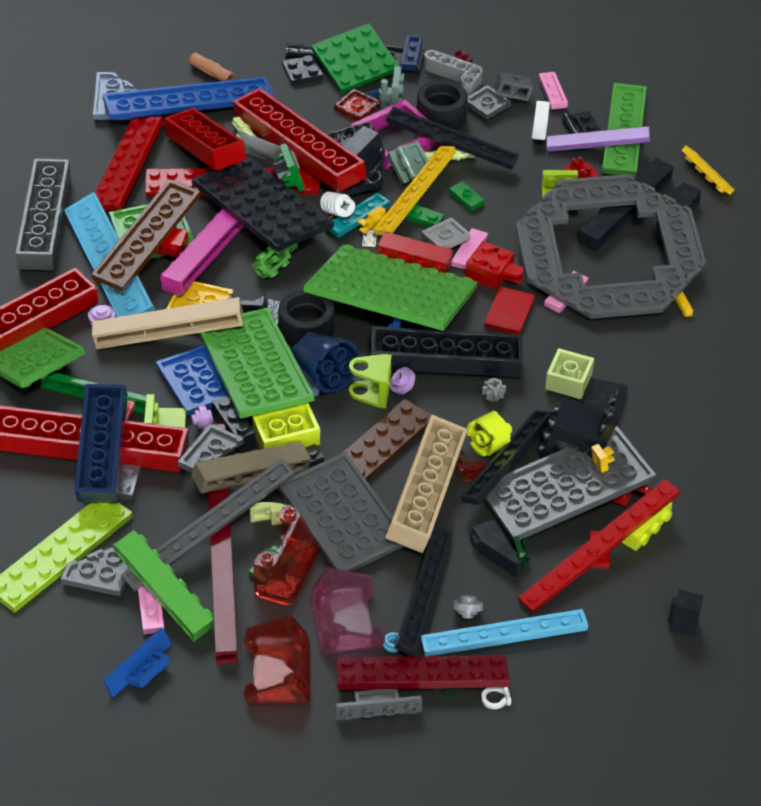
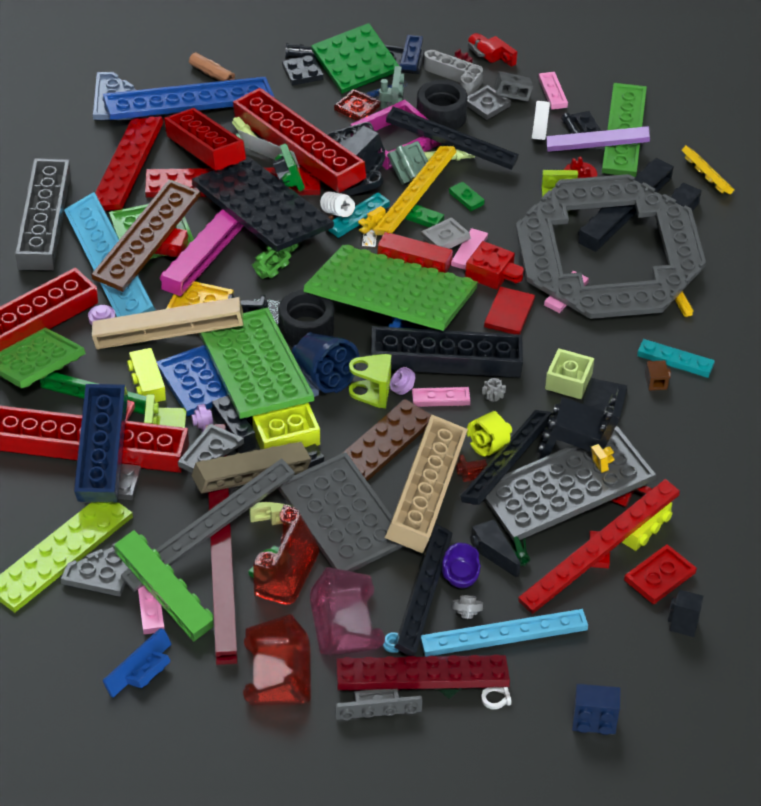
none -> neon yellow brick [127,348,166,402]
none -> bright pink tile [412,387,470,407]
none -> dark purple piece [442,542,481,589]
none -> red plate [468,33,517,67]
none -> dark blue brick [572,684,620,735]
none -> red plate [624,544,697,604]
none -> teal plate [637,339,715,378]
none -> reddish brown brick [645,360,671,391]

